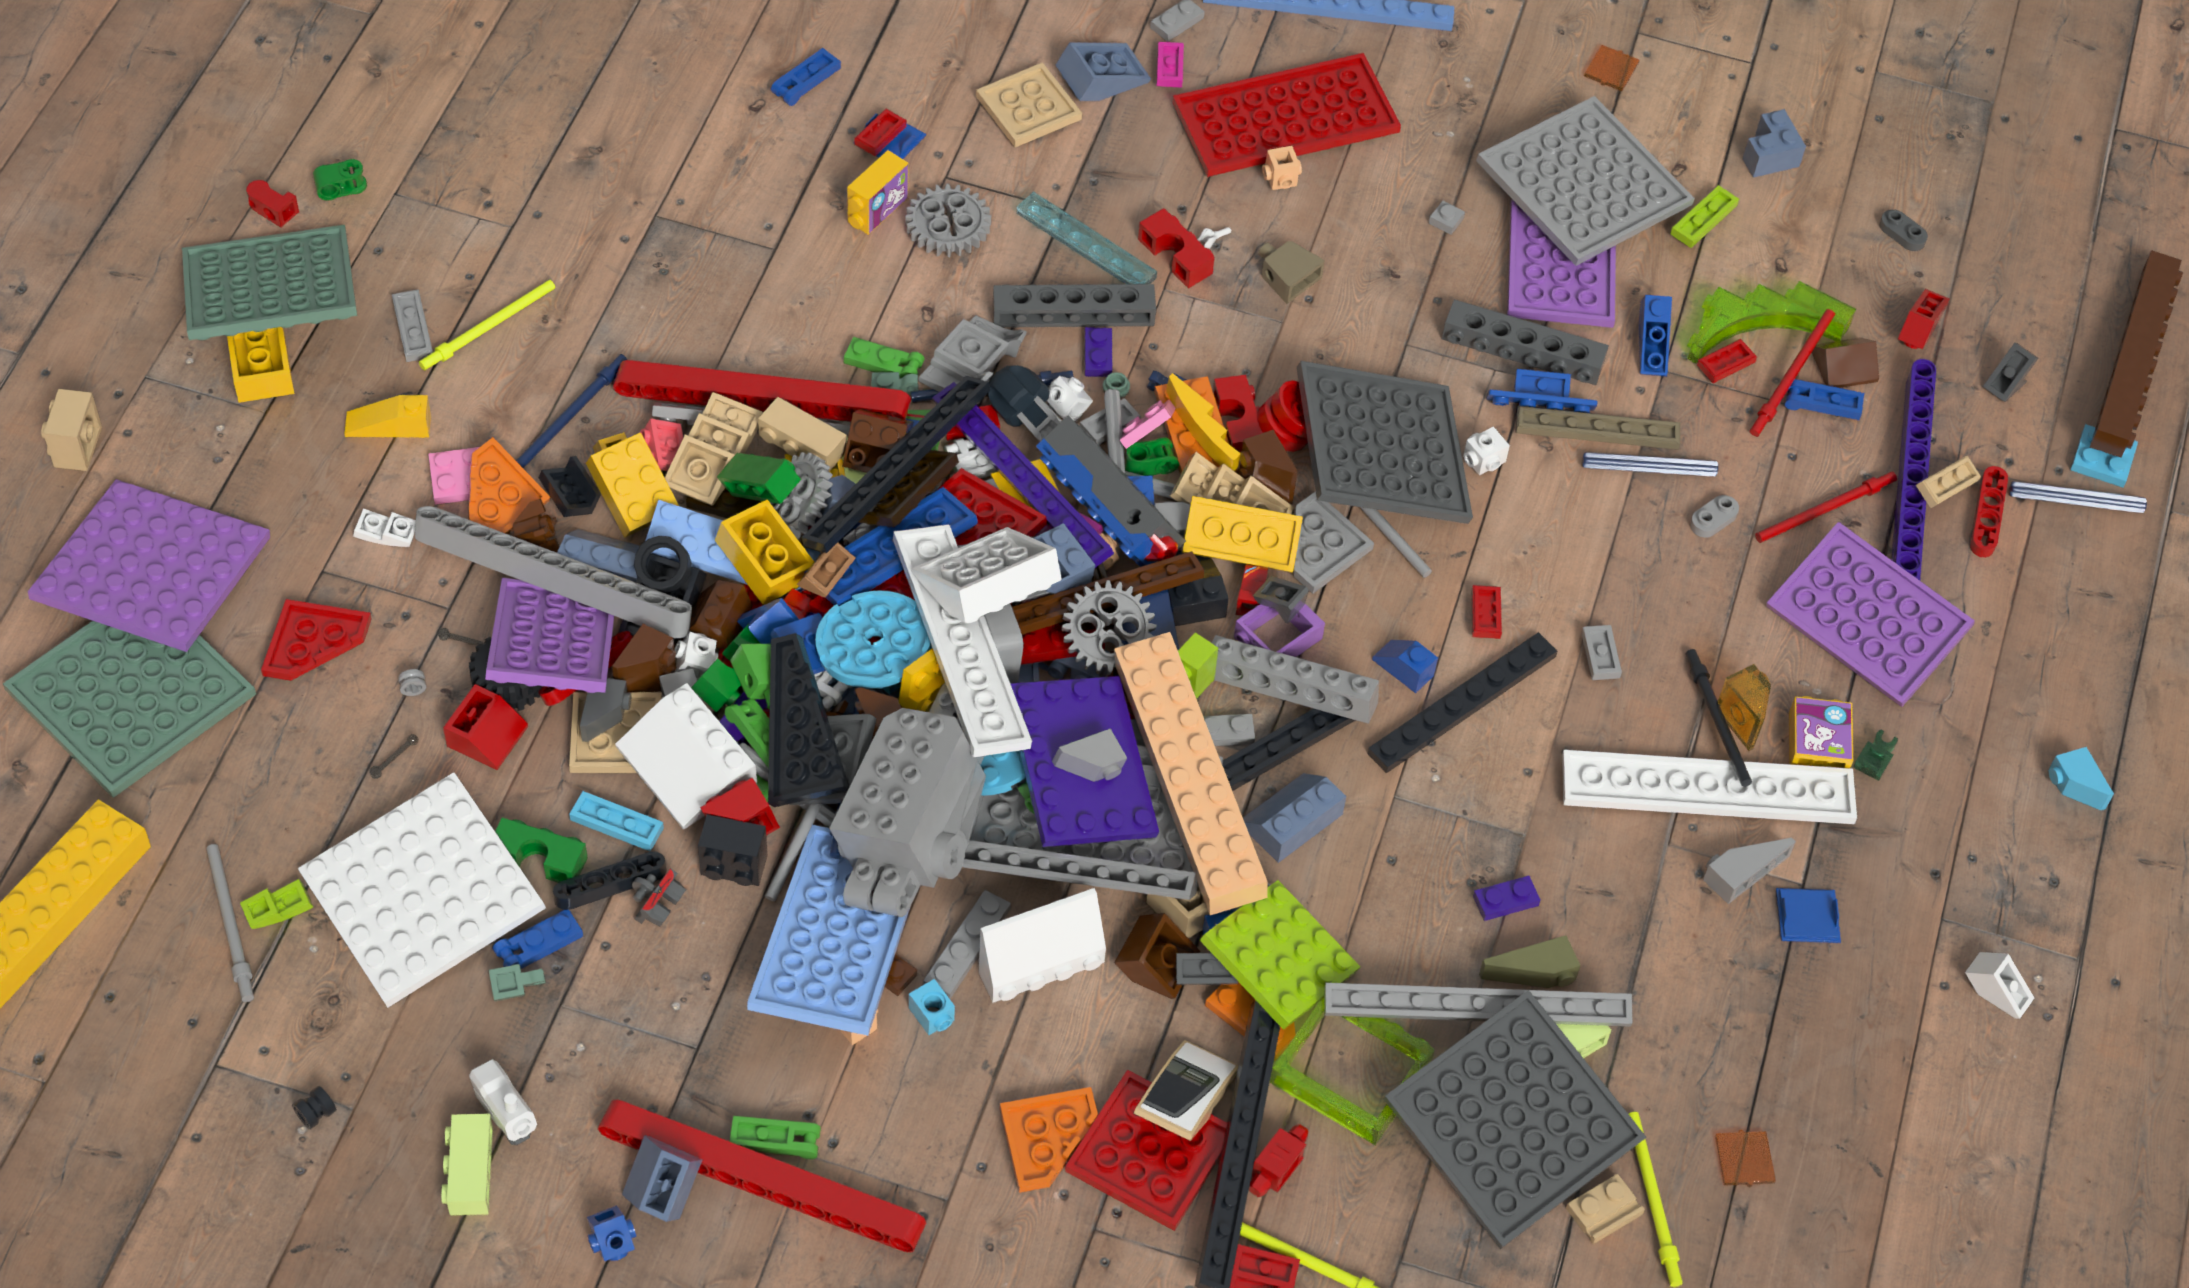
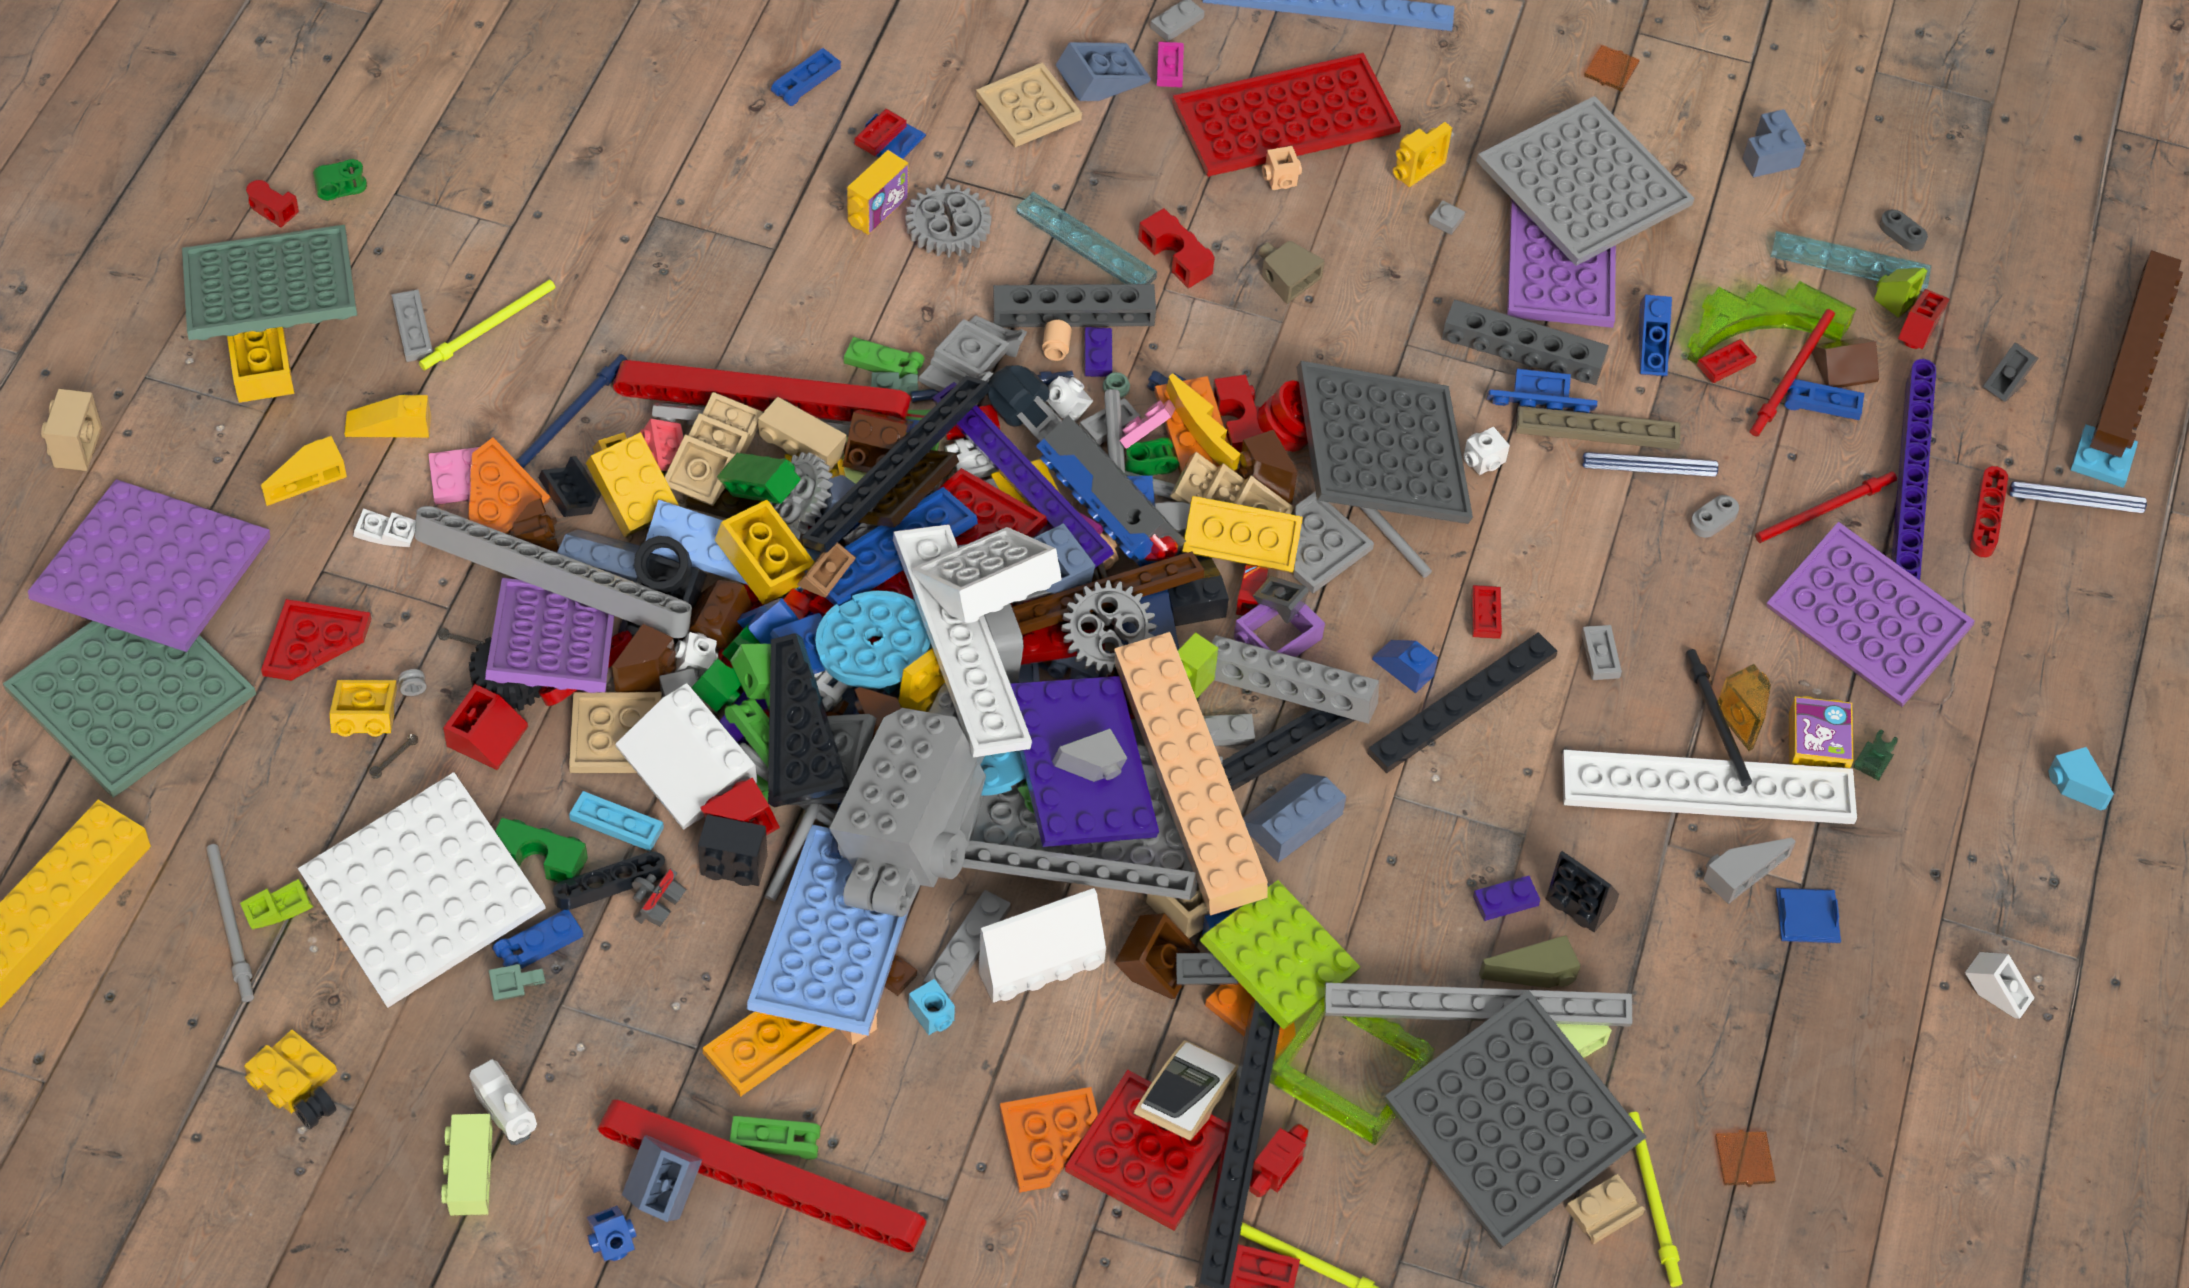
dark grey slope [580,678,632,742] -> none
white hand [1197,227,1231,249] -> none
lime plate [1670,185,1739,248] -> none
tan tile [1916,456,1982,508] -> none
none -> yellow plate [244,1030,337,1114]
none -> yellow slope [261,436,347,506]
none -> yellow plate [329,680,397,737]
none -> light orange plate [702,1011,836,1097]
none -> light nougat brick [1042,319,1072,361]
none -> yellow plate [1393,122,1452,188]
none -> black slope [1546,851,1619,933]
none -> clear light blue plate [1771,231,1932,291]
none -> lime slope [1874,268,1928,318]

